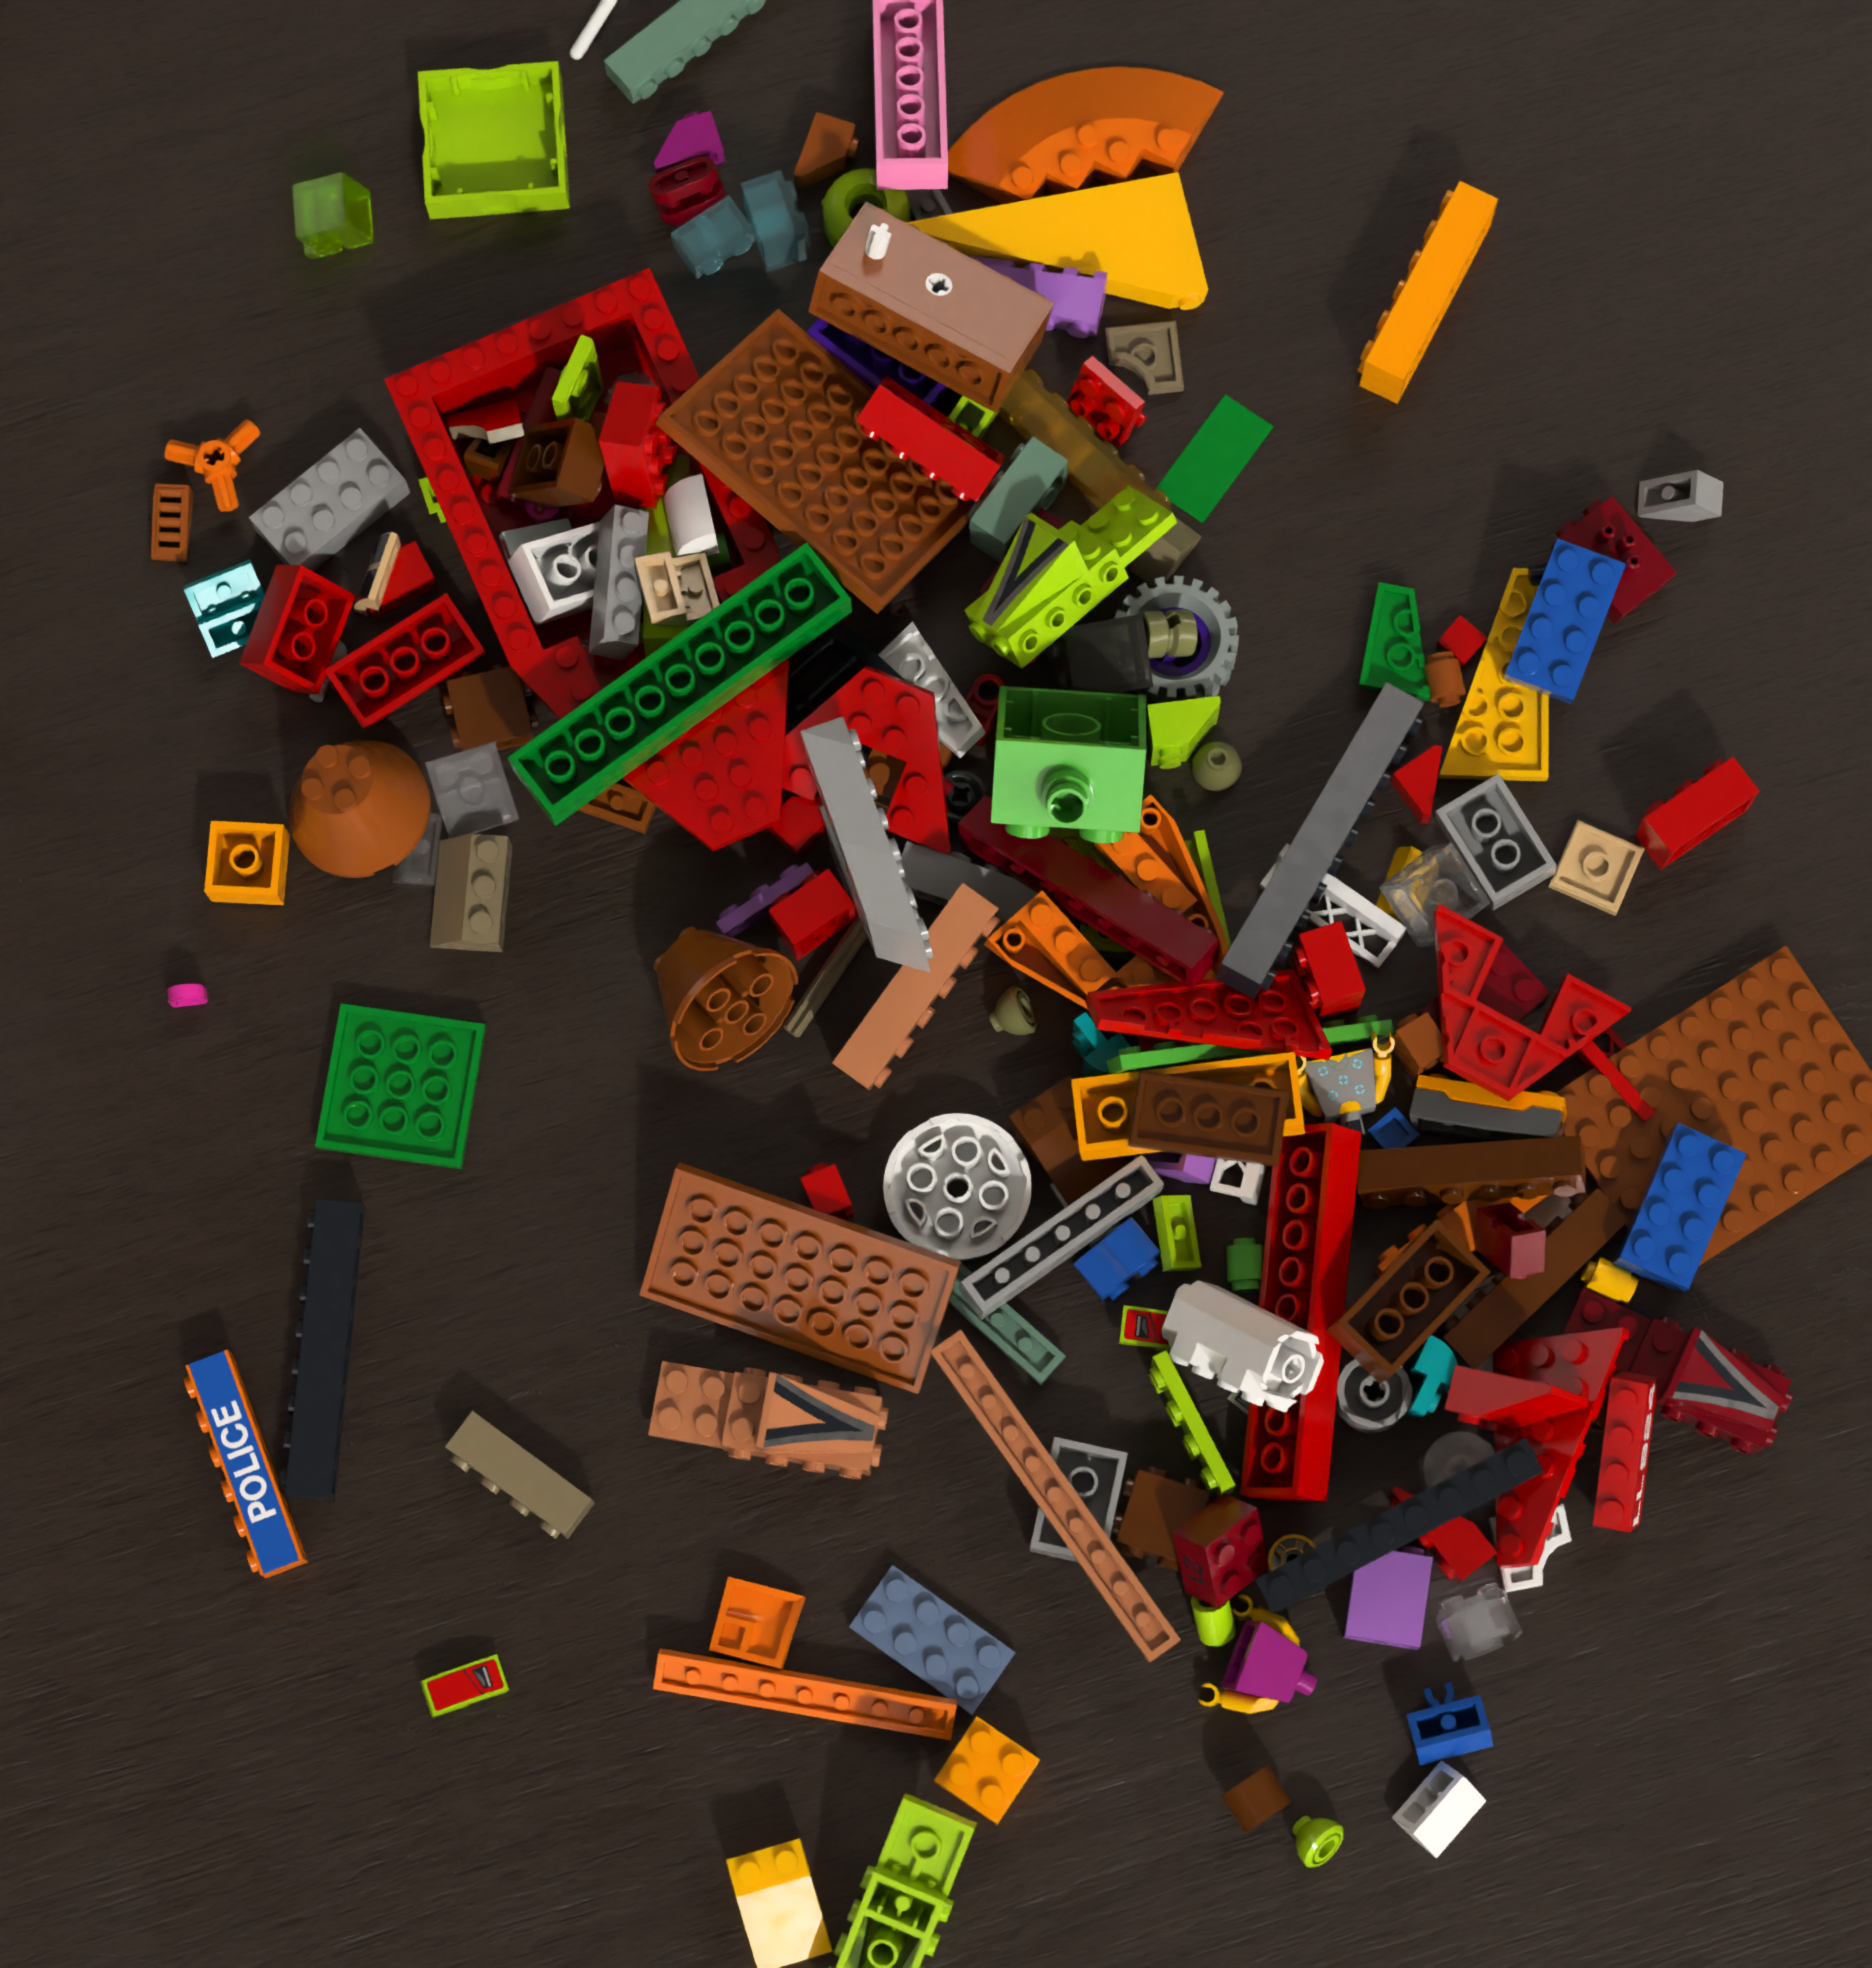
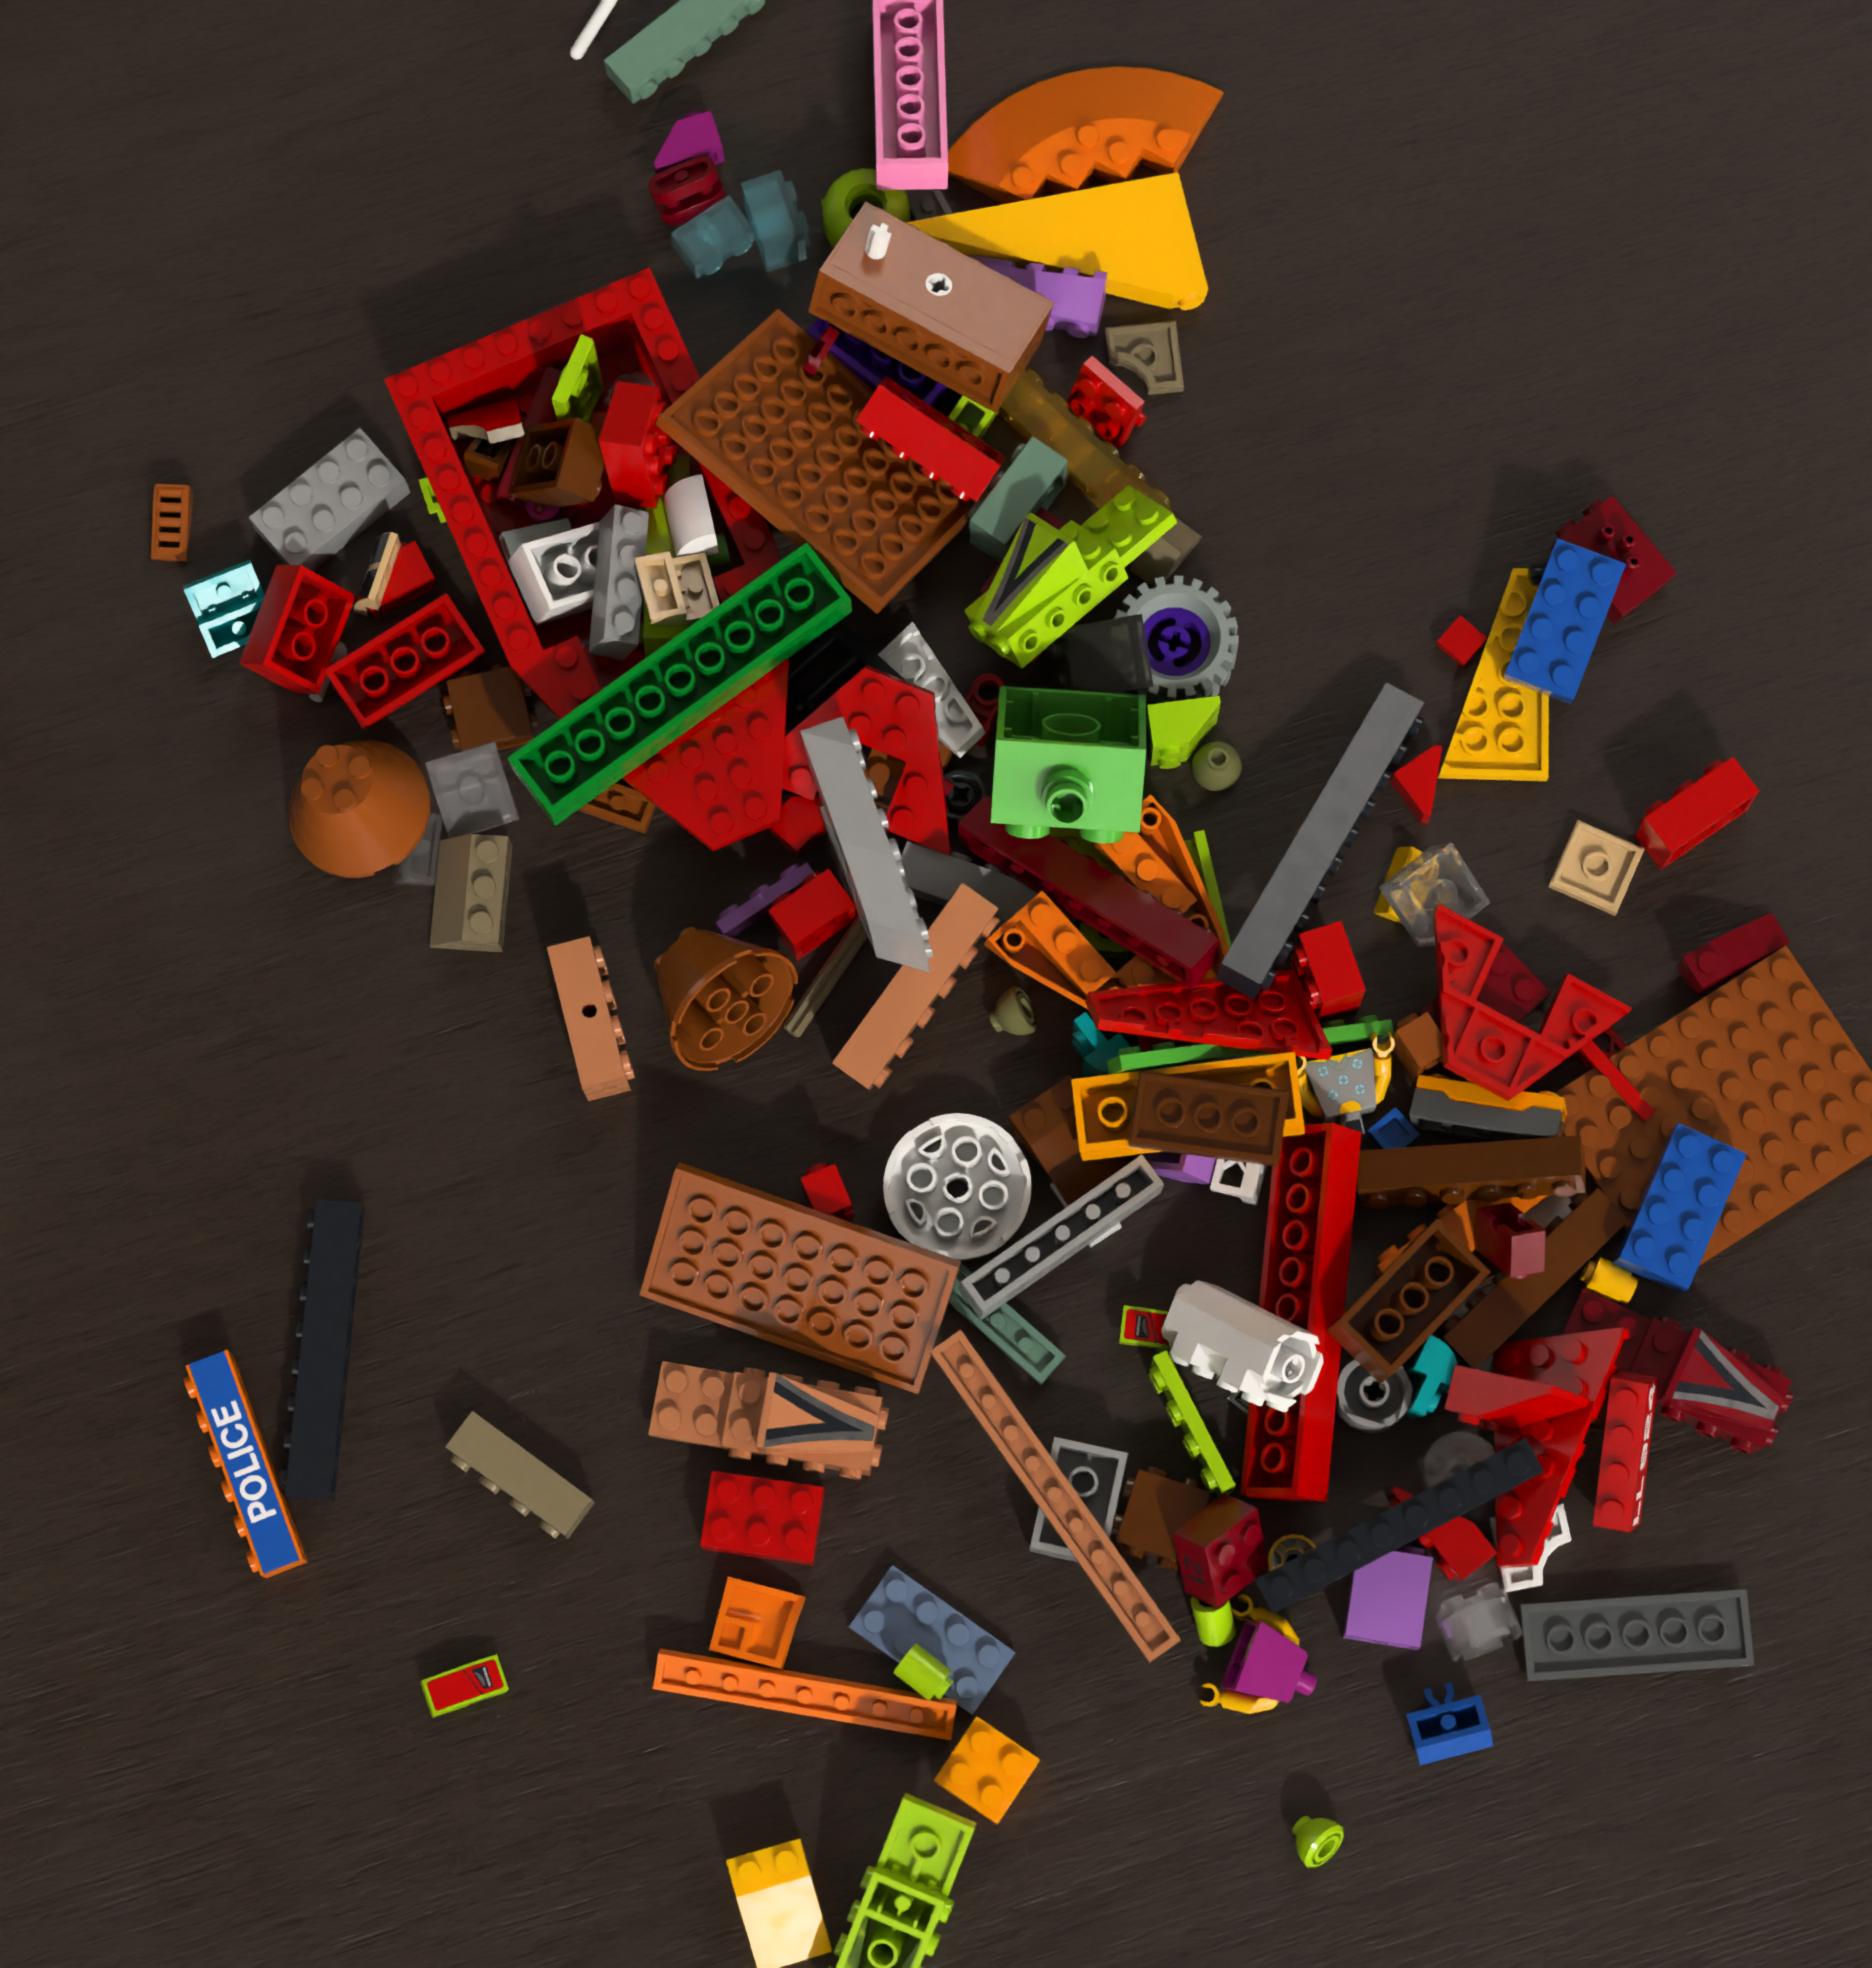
orange bush [165,419,261,512] -> none
dark pink tile [167,984,208,1008] -> none
light orange brick [204,821,290,905] -> none
clear neon green plate [292,172,373,259] -> none
green plate [315,1003,486,1170] -> none
lime tile [418,61,570,219] -> none
dark orange slope [793,112,861,190] -> none
blue brick [1074,1217,1160,1301] -> none
olive wheel [1132,609,1197,659] -> none
lime plate [1152,1195,1201,1271] -> none
green sticker [1154,394,1274,523] -> none
reddish brown piece [1220,1765,1292,1833] -> none
bright green brick [1226,1238,1264,1293] -> none
white fence [1260,844,1407,970] -> none
light orange brick [1358,181,1498,404] -> none
green wing [1358,582,1431,701] -> none
white brick [1392,1760,1486,1858] -> none
dark orange brick [1423,651,1466,707] -> none
light grey brick [1435,773,1557,911] -> none
light grey slope [1637,470,1724,522] -> none
none -> nougat brick [547,936,635,1101]
none -> red brick [700,1471,825,1566]
none -> dark red tile [803,326,840,376]
none -> lime brick [893,1643,954,1701]
none -> dark grey plate [1519,1589,1755,1682]
none -> dark red slope [1677,912,1790,997]

